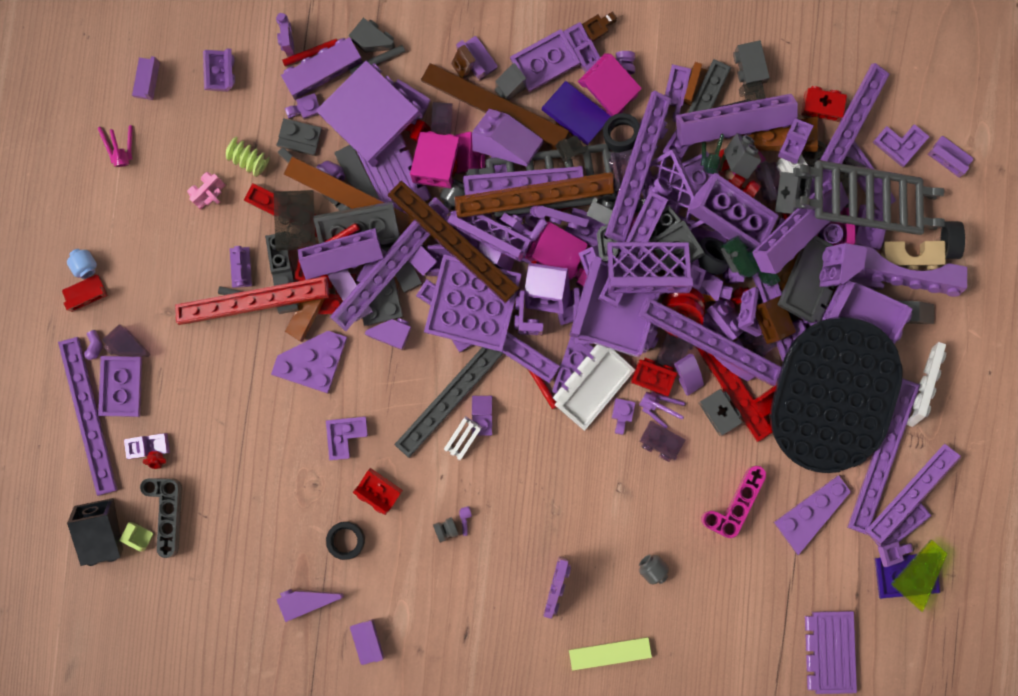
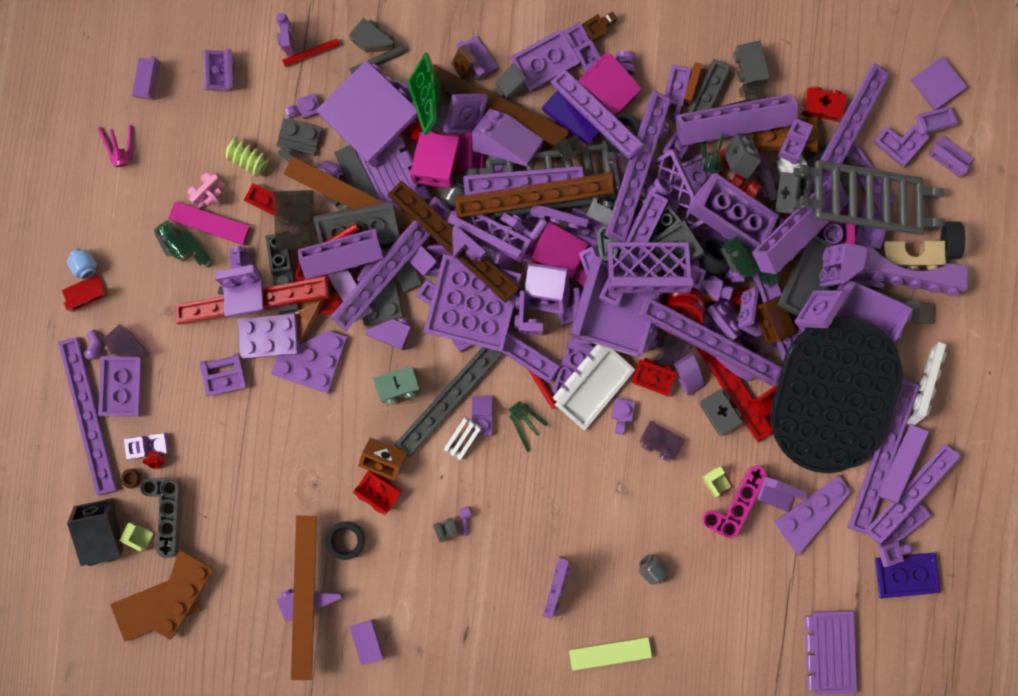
medium lavender brick [281,37,363,100] -> none
medium lavender plate [326,417,368,460] -> none
medium lavender plant [639,391,685,429] -> none
clear neon green wing [891,540,947,612] -> none
none -> dark orange tile [110,580,201,642]
none -> reddish brown plate [121,469,142,489]
none -> dark orange wing [153,549,214,640]
none -> clear green plate [154,220,214,268]
none -> dark pink tile [168,201,250,246]
none -> medium lavender plate [200,353,247,397]
none -> medium lavender bracket [215,265,264,317]
none -> medium lavender plate [238,314,299,359]
none -> dark orange tile [291,515,317,680]
none -> dark orange brick [358,437,407,481]
none -> sand green brick [373,366,421,405]
none -> green wedge [407,52,441,135]
none -> medium lavender tile [443,94,488,133]
none -> medium lavender slope [452,225,486,262]
none -> clear green plant [508,401,548,452]
none -> medium lavender tile [550,69,644,160]
none -> yellowish green panel [702,466,731,497]
none -> medium lavender panel [757,477,807,512]
none -> medium lavender plate [795,290,847,328]
none -> medium lavender tile [878,424,929,505]
none -> medium lavender tile [911,56,967,110]
none -> medium lavender tile [914,106,958,135]

